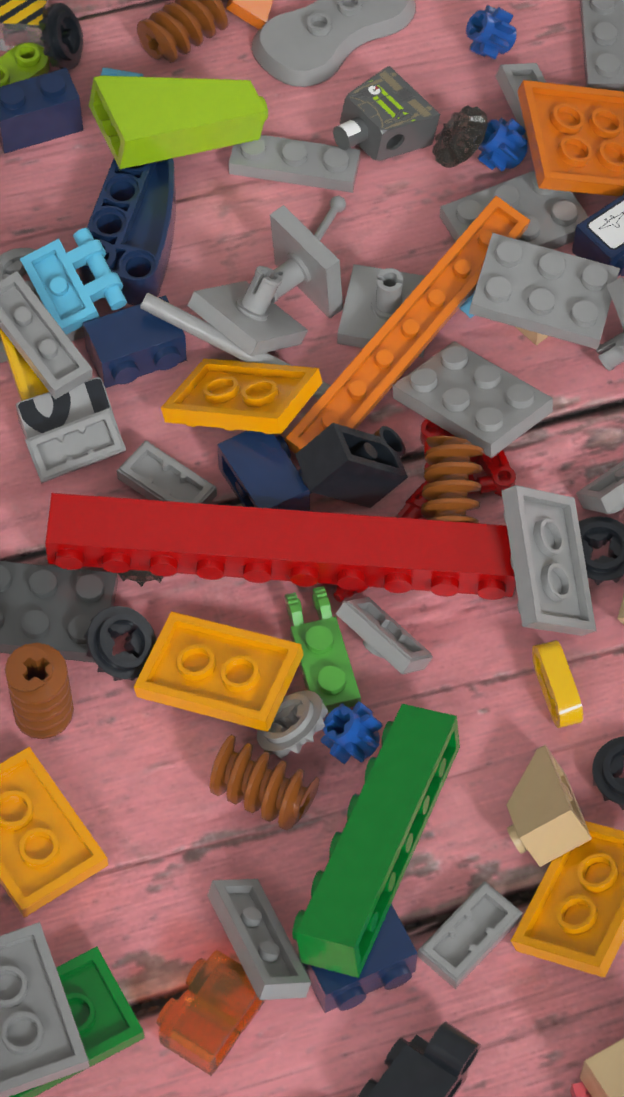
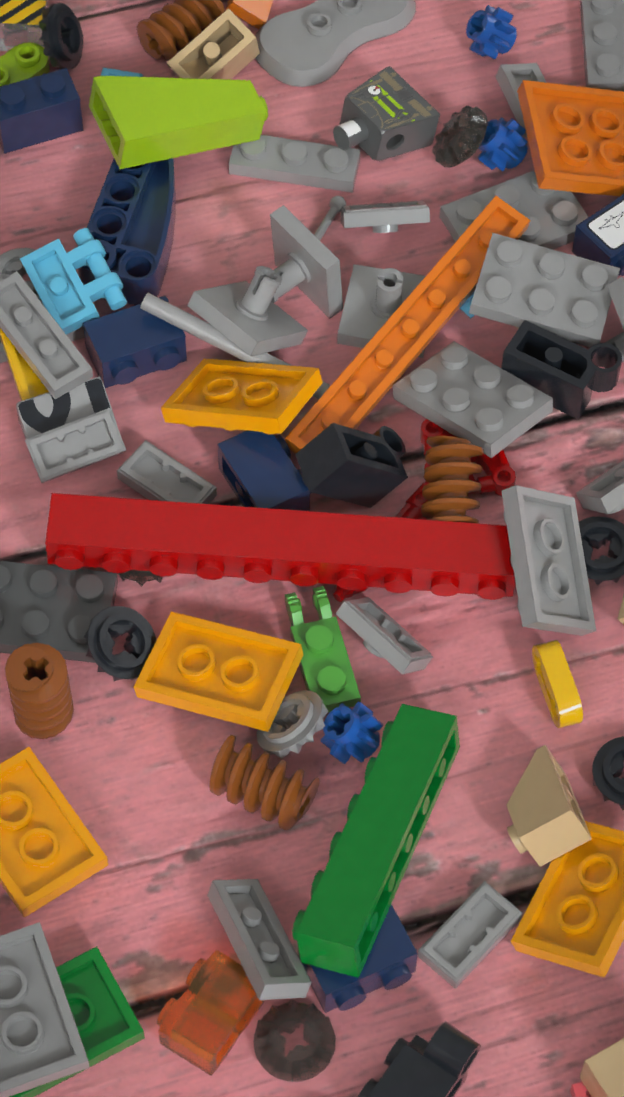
none -> tan slope [167,8,260,80]
none -> clear smoke gear [253,999,336,1082]
none -> light grey plate [340,200,430,233]
none -> black hinge [501,320,622,419]

